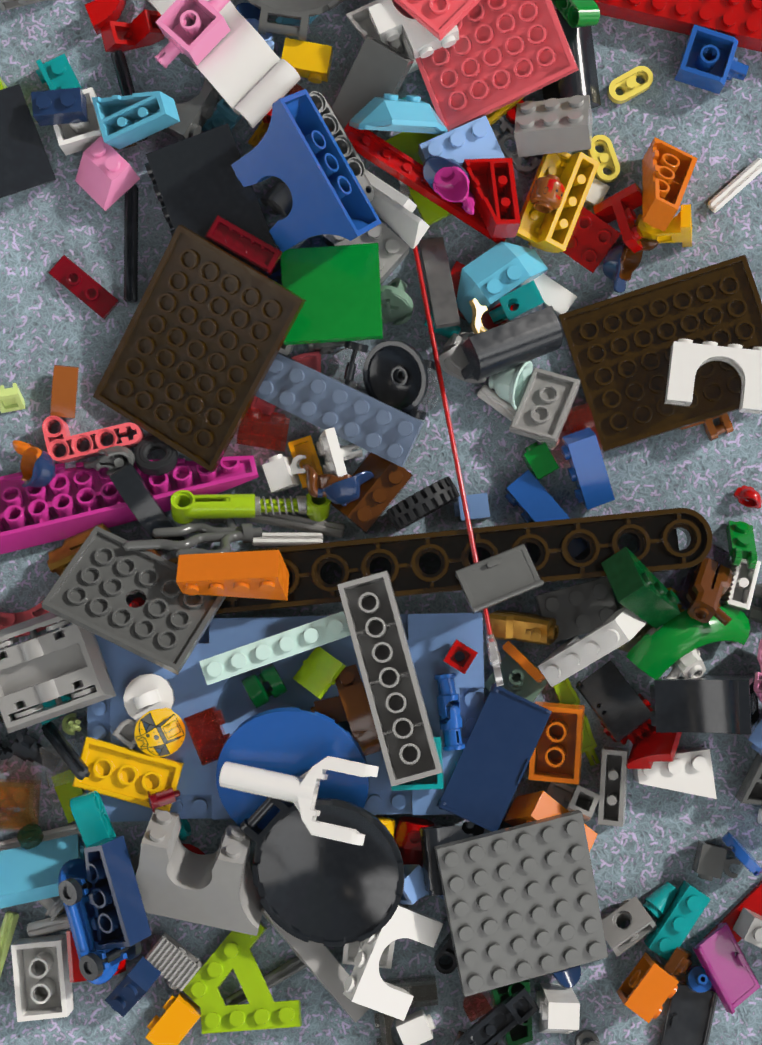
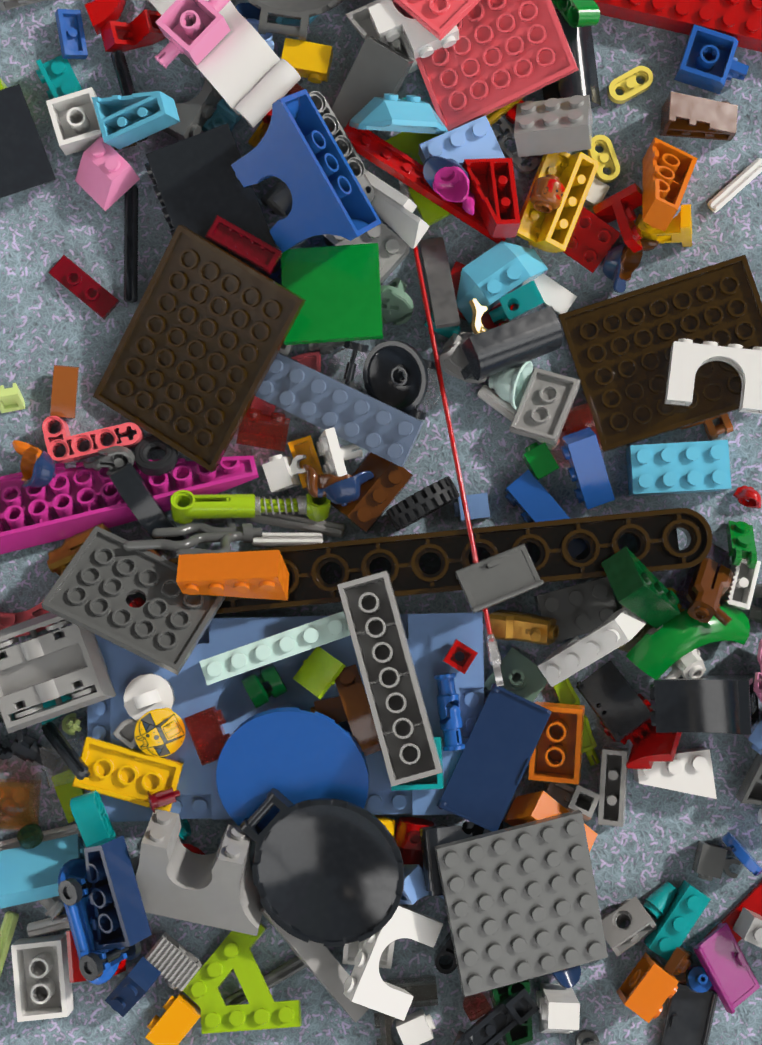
dark blue brick [31,87,88,126] -> none
white piece [219,756,379,846] -> none
orange tile [502,641,545,683] -> none
none -> blue plate [55,9,88,59]
none -> medium azure brick [626,440,732,496]
none -> wedge [660,91,738,141]

